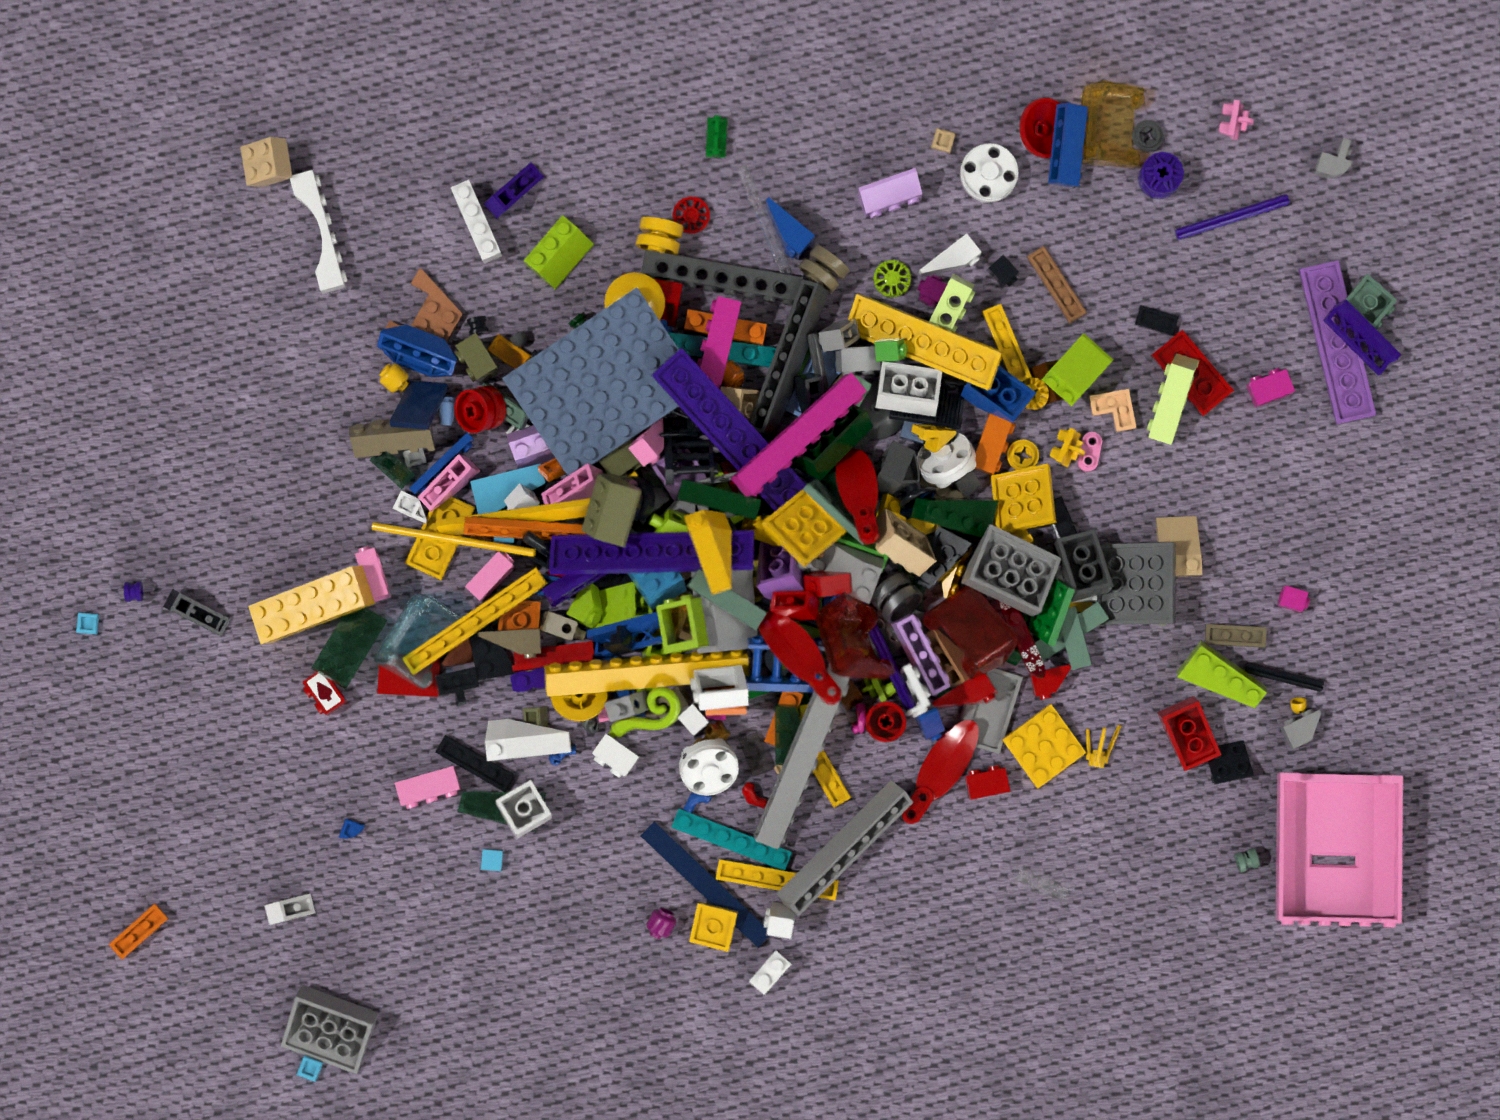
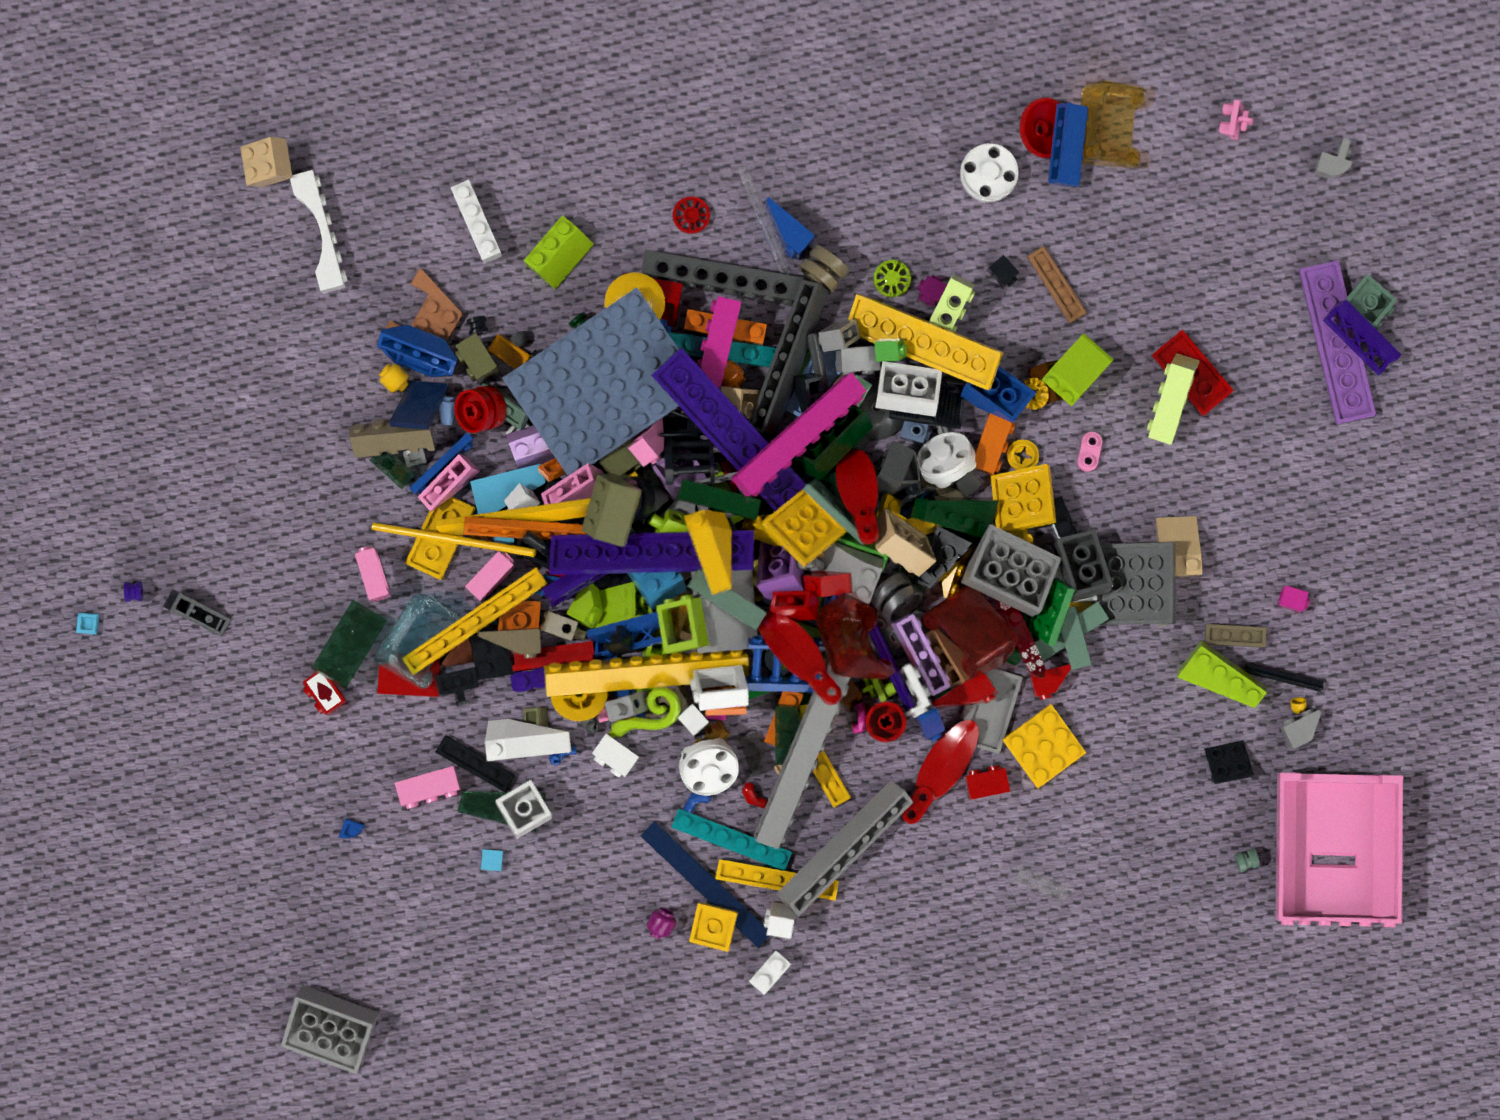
orange plate [108,903,169,960] -> none
yellow brick [248,565,375,644] -> none
white slope [265,894,315,925] -> none
medium azure tile [296,1055,324,1082] -> none
white slope [393,491,427,524] -> none
dark purple slope [484,162,544,219] -> none
yellow wheel [635,217,684,255] -> none
green hinge [706,115,727,158] -> none
lavender slope [857,168,922,218] -> none
yellow slope [911,424,956,453] -> none
white slope [919,234,982,276] -> none
tan tile [931,128,956,153] -> none
yellow plate [982,304,1032,382] -> none
yellow hips [1050,428,1086,468] -> none
yellow plant [1086,724,1121,768] -> none
light nougat plate [1089,389,1136,432] -> none
dark grey gear [1131,120,1164,152] -> none
black tile [1134,305,1179,336] -> none
dark purple wheel [1138,152,1184,200] -> none
red slope [1157,696,1221,771] -> none
dark purple axle [1175,194,1290,240] -> none
dark pink brick [1246,368,1295,408] -> none

